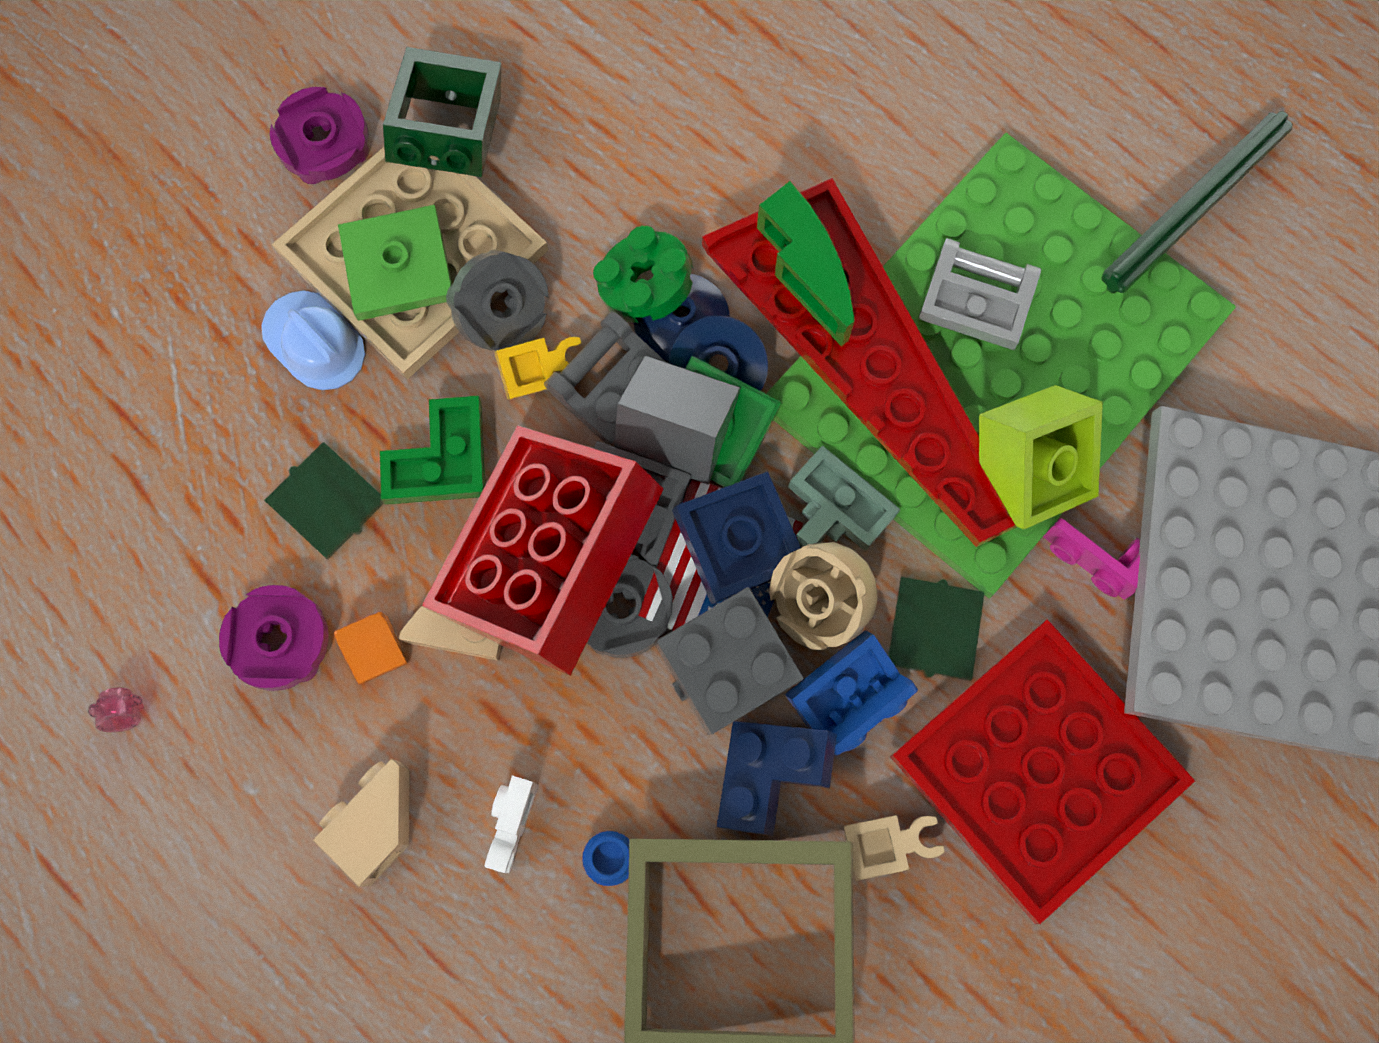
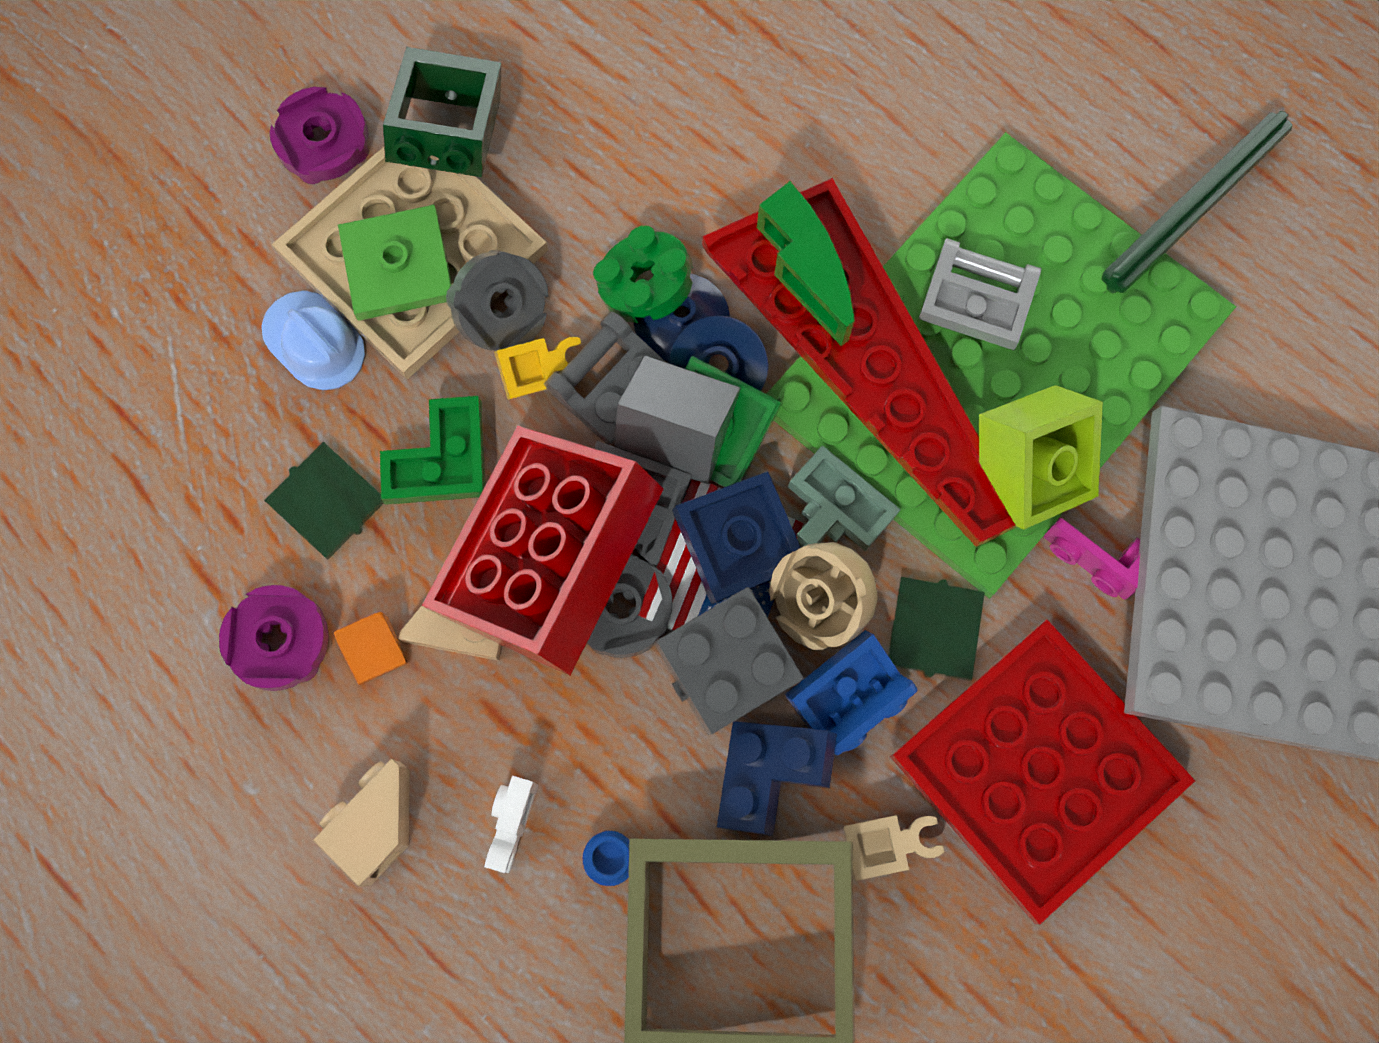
clear pink plate [88,687,144,733] -> none

